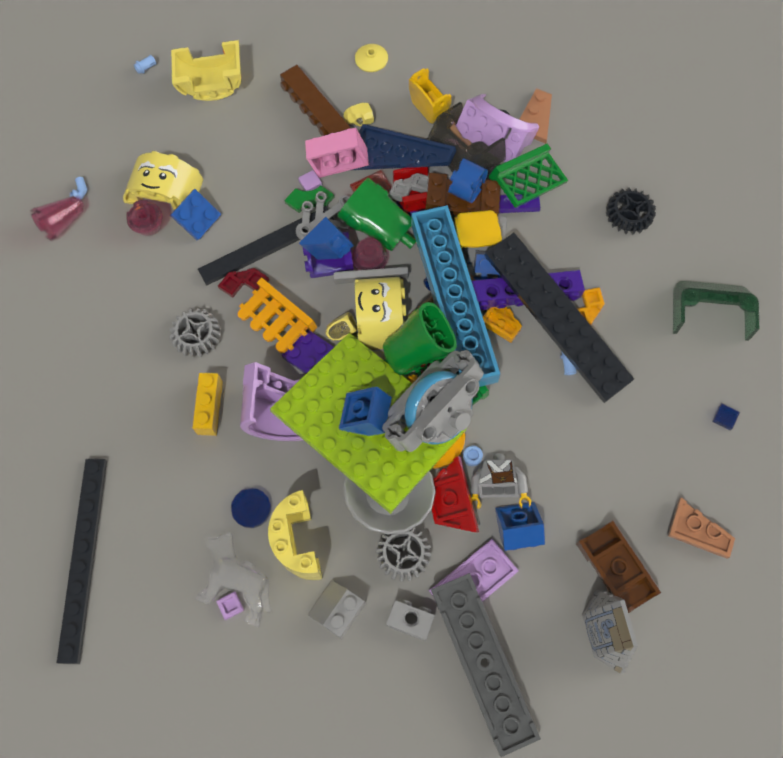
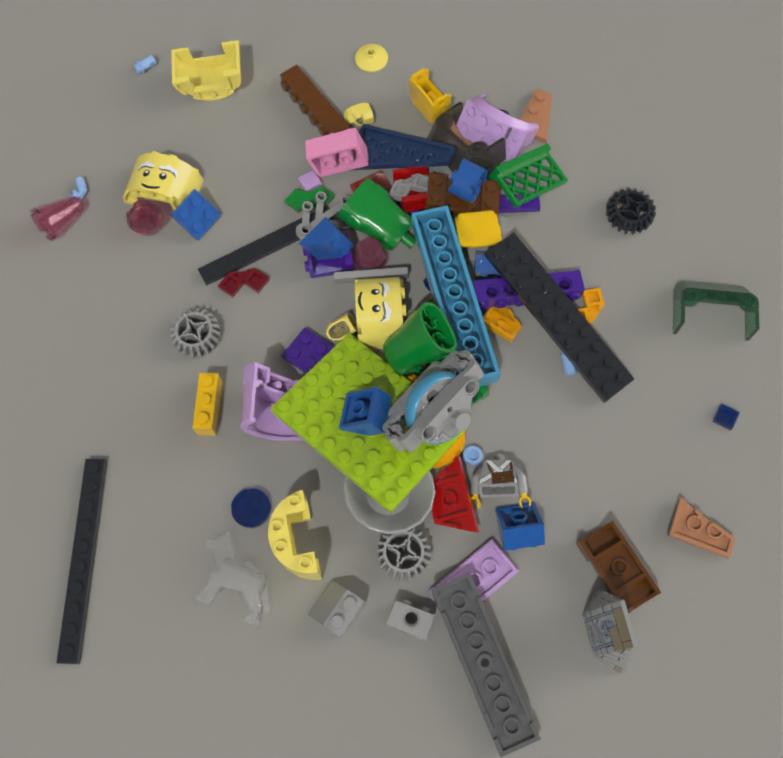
lavender tile [216,591,245,620] -> none
light orange fence [238,277,318,353] -> none

